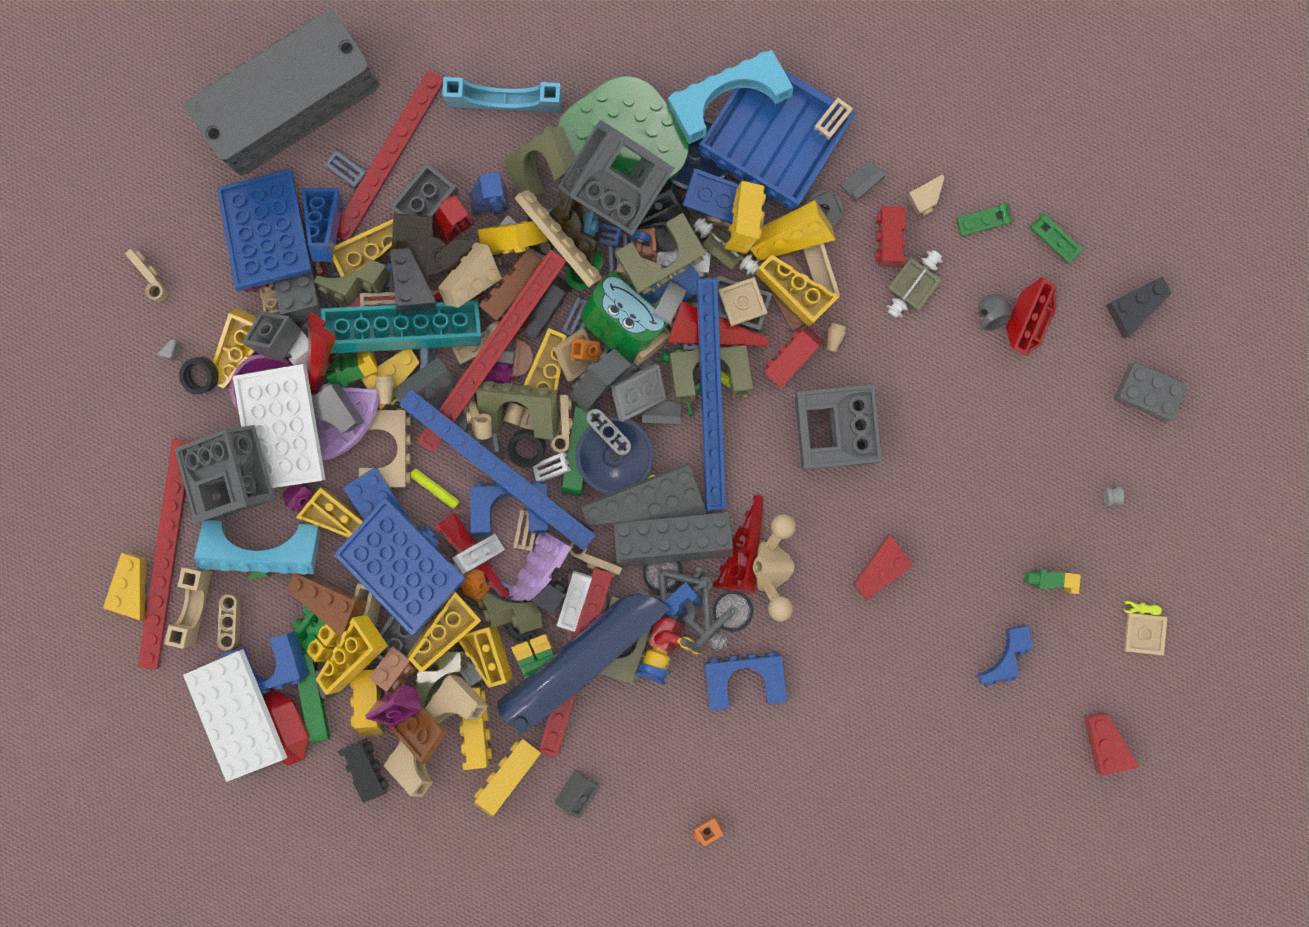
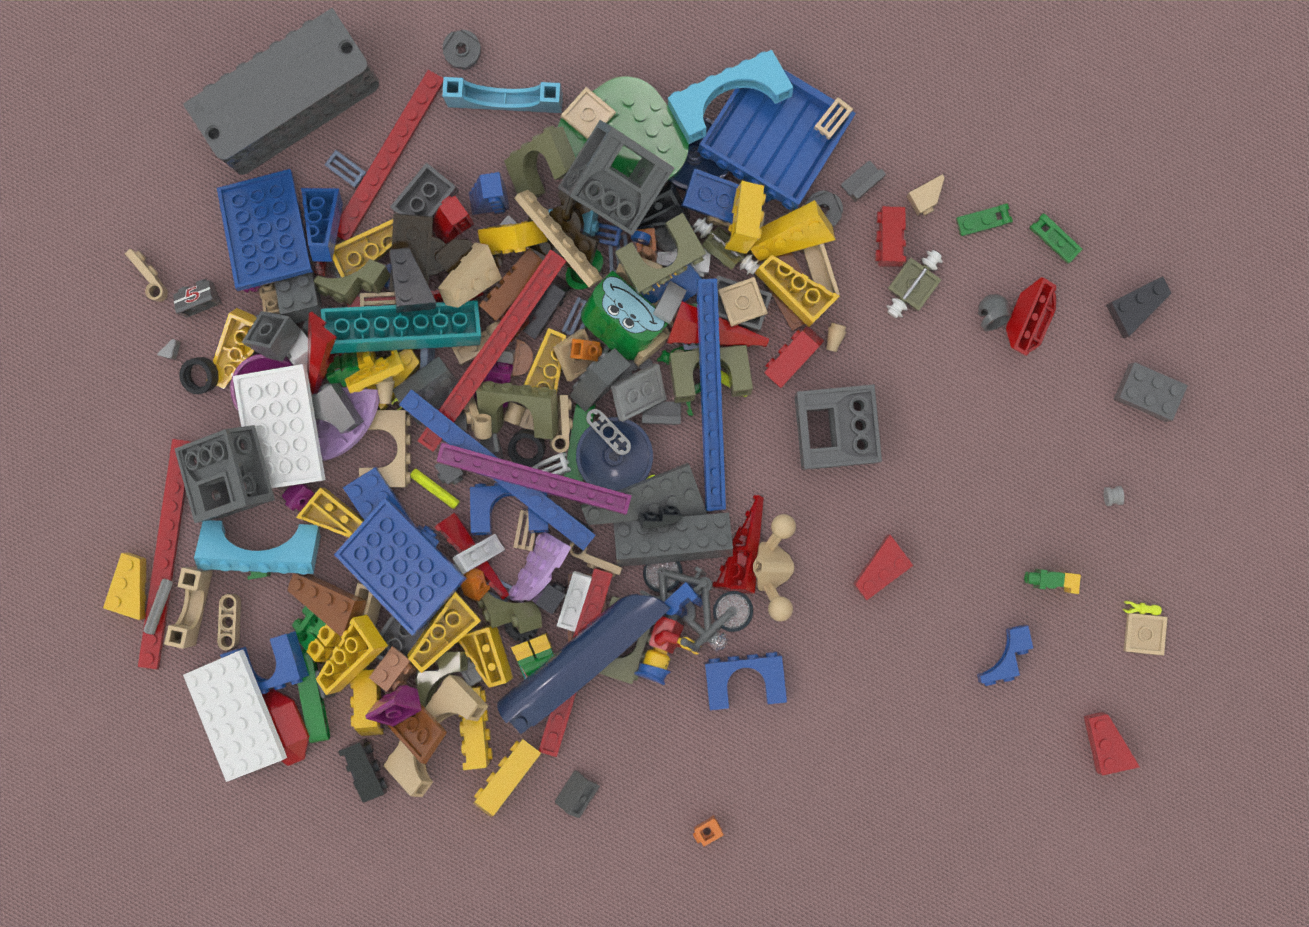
none -> light grey axle [143,579,173,635]
none -> dark grey slope [173,279,222,318]
none -> yellow wing [345,350,405,394]
none -> dark grey brick [435,463,465,486]
none -> magenta plate [436,443,632,515]
none -> dark grey plate [443,30,481,70]
none -> tan tile [561,87,616,139]
none -> black slope [638,505,682,528]

